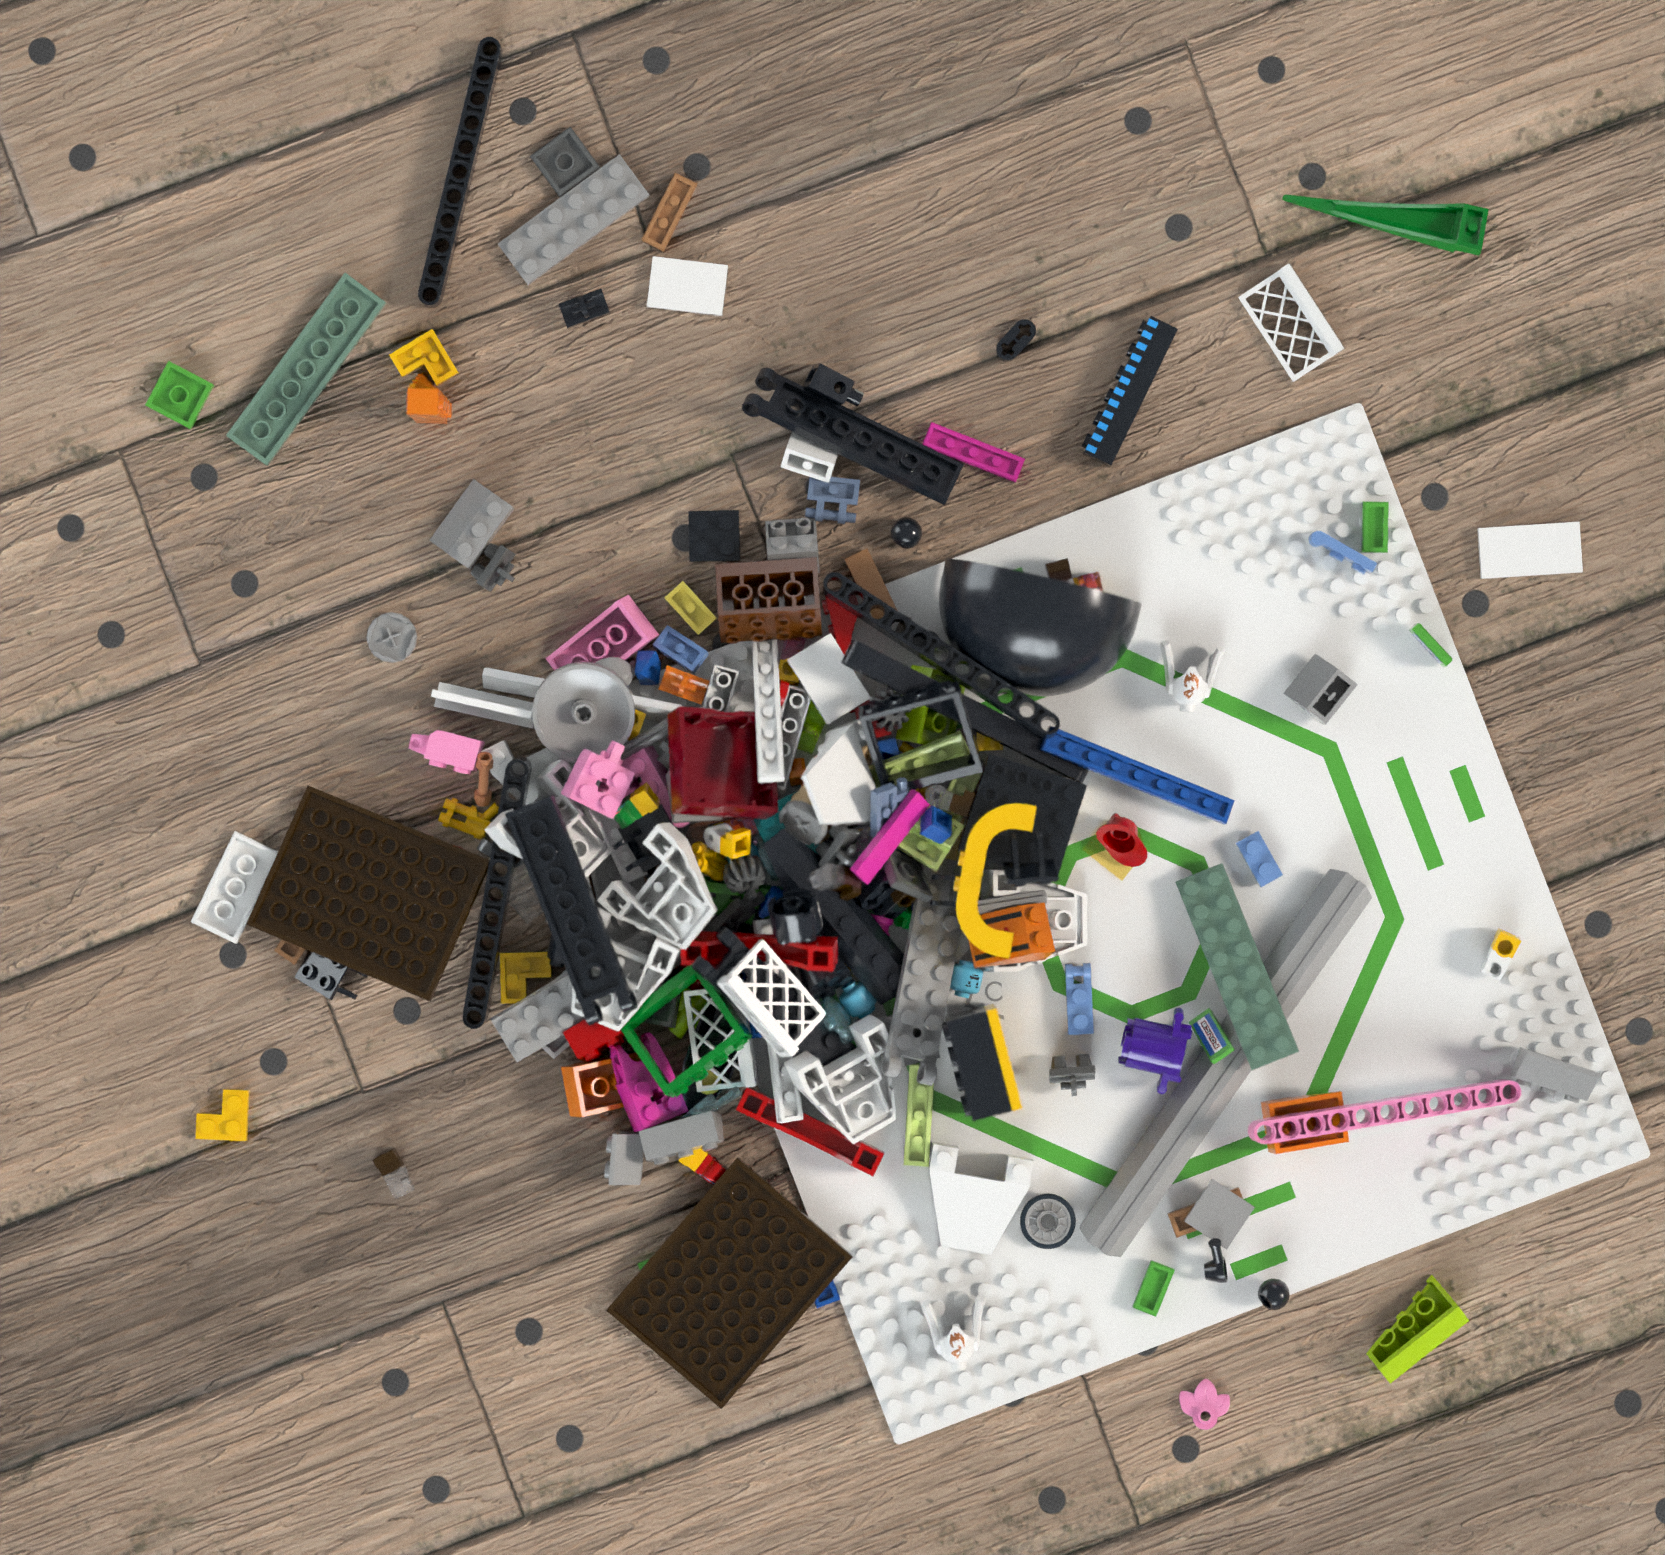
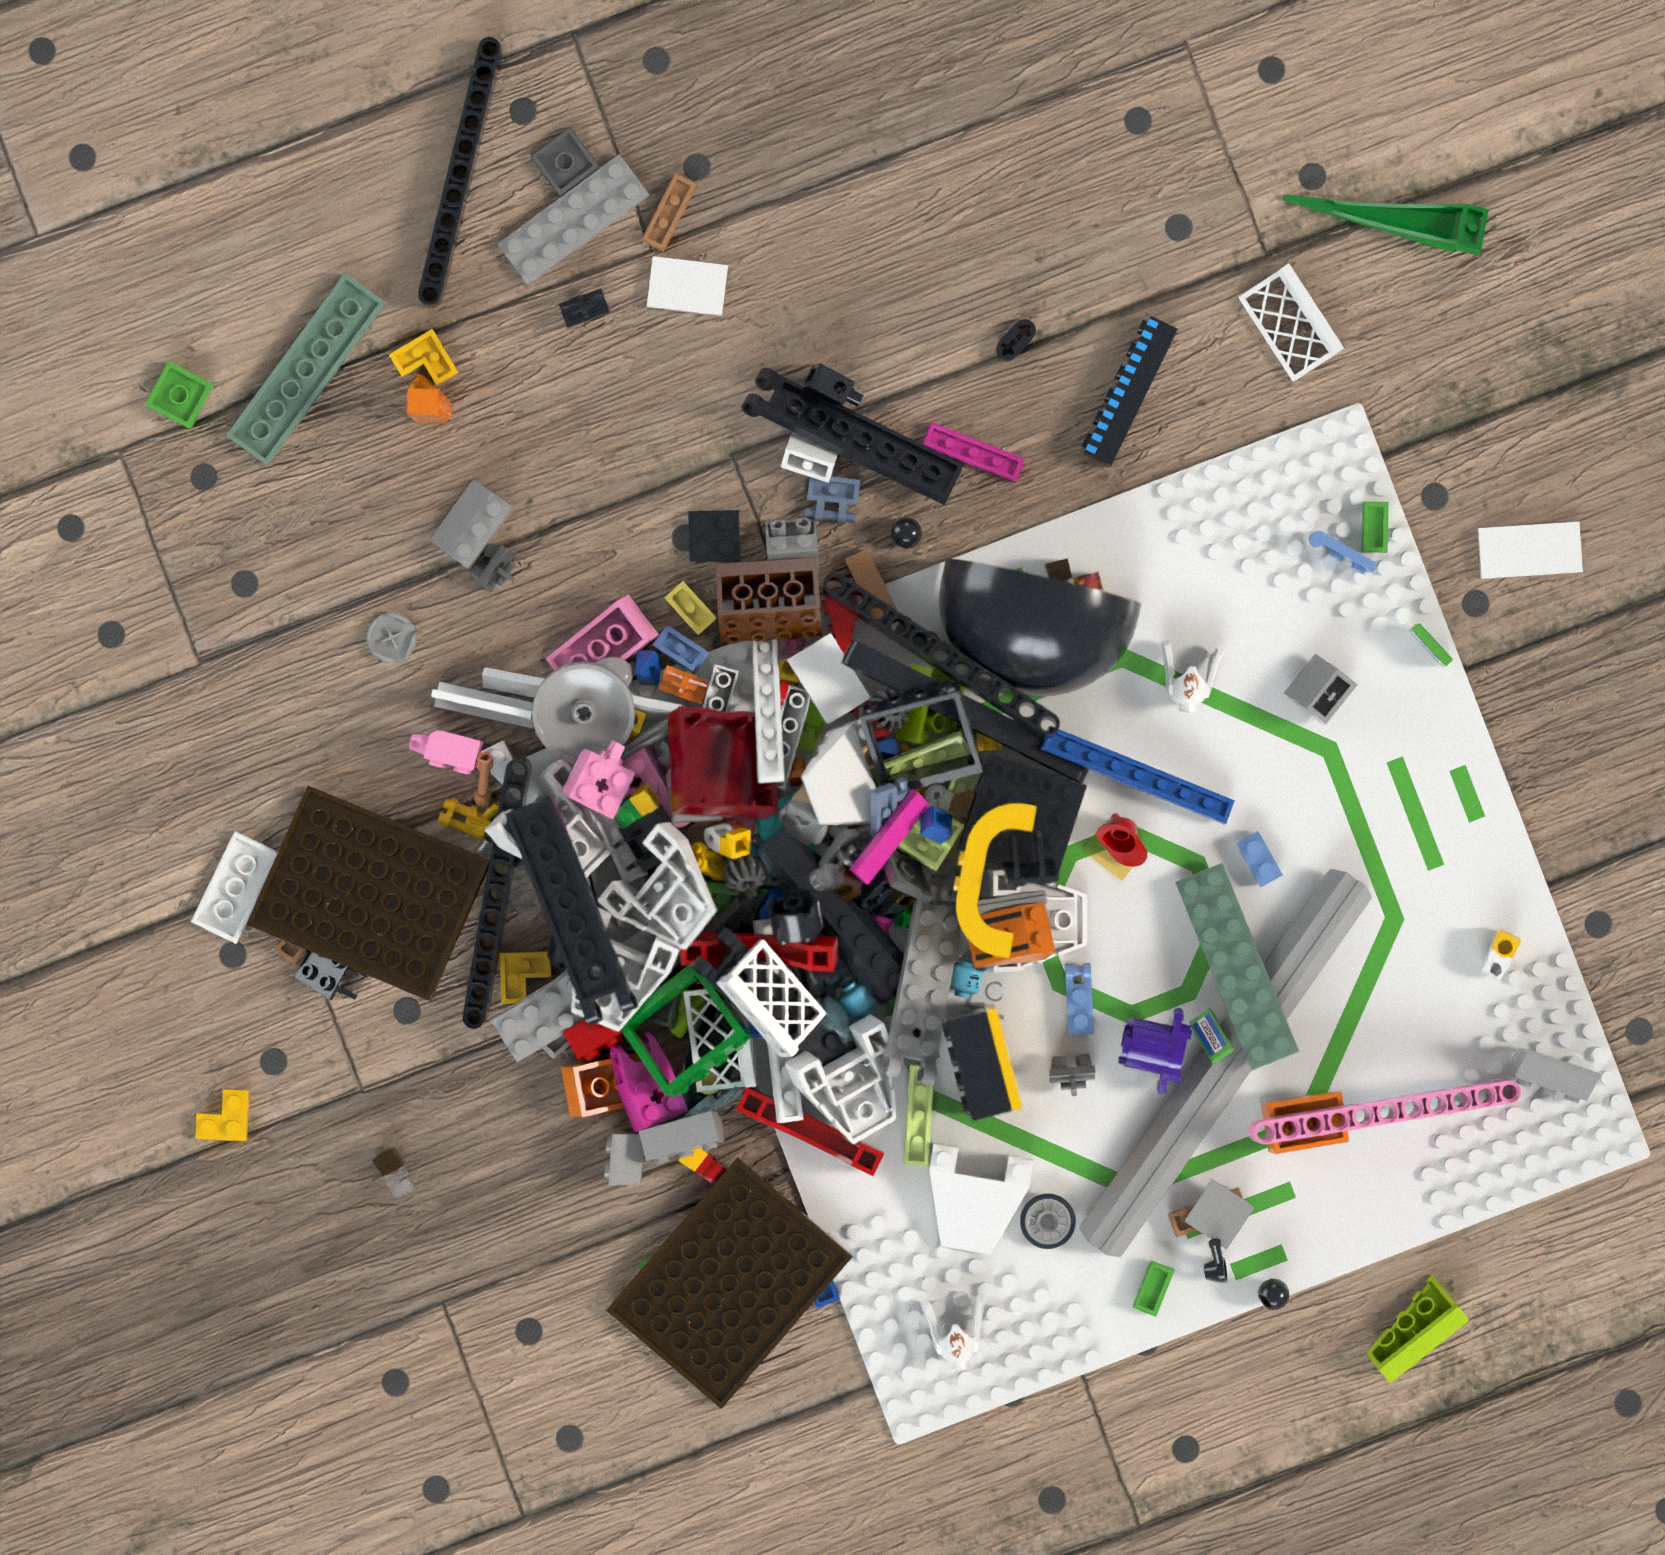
bright pink plate [1179,1379,1230,1430] -> none

